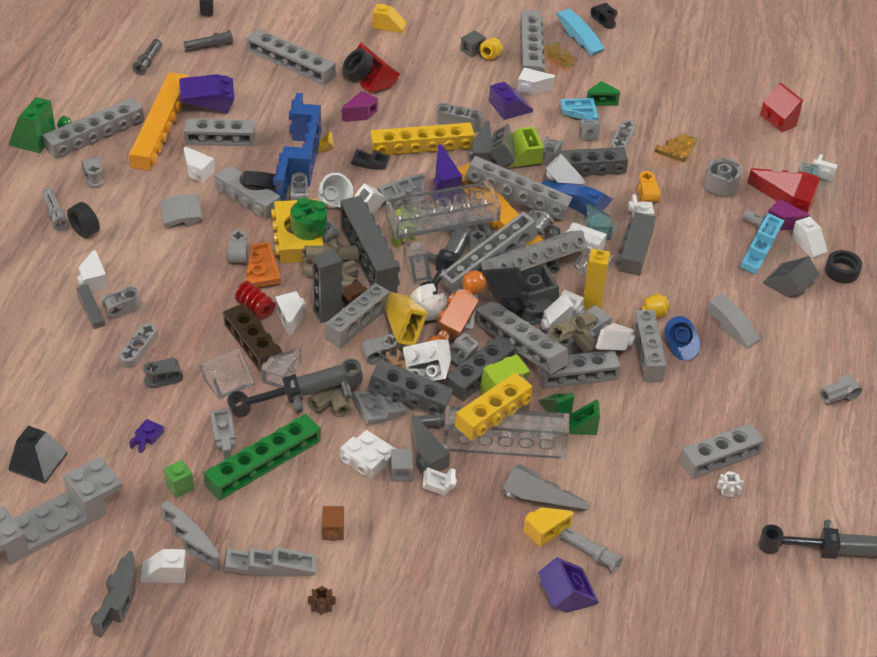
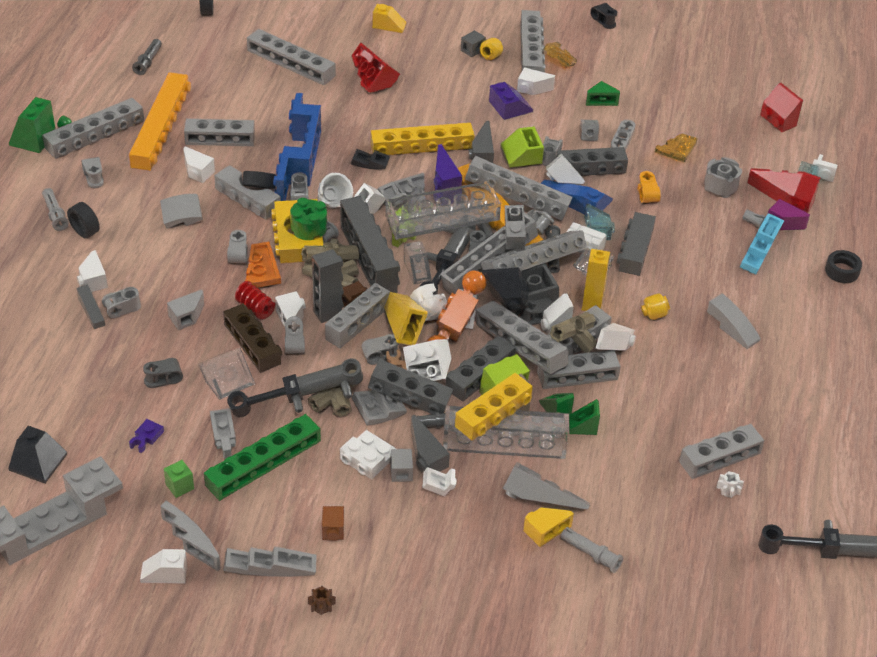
dark grey slope [91,551,136,638] -> none
light grey beam [119,323,158,368] -> none
dark purple slope [179,74,235,114] -> none
dark grey pin [183,30,233,51] -> none
clear slope [260,349,301,388] -> none
yellow slope [318,131,334,153] -> none
magenta slope [341,91,378,122] -> none
black tyre [342,49,374,81] -> none
light grey beam [436,103,483,133] -> none
light grey brick [450,332,480,366] -> none
dark grey slope [490,124,516,167] -> none
dark purple slope [538,557,599,613] -> none
medium azure slope [556,8,605,56] -> none
medium azure wing [560,98,598,120] -> none
white bracket [561,289,585,317] -> none
white bracket [628,195,654,219] -> none
light grey brick [633,310,666,382] -> none
blue piece [664,316,701,361] -> none
dark grey slope [763,256,820,297] -> none
white slope [792,217,828,259] -> none
light grey piece [819,374,862,404] -> none
none -> light grey slope [167,290,204,330]
none -> light grey piece [285,316,305,354]
none -> light grey slope [505,205,526,249]

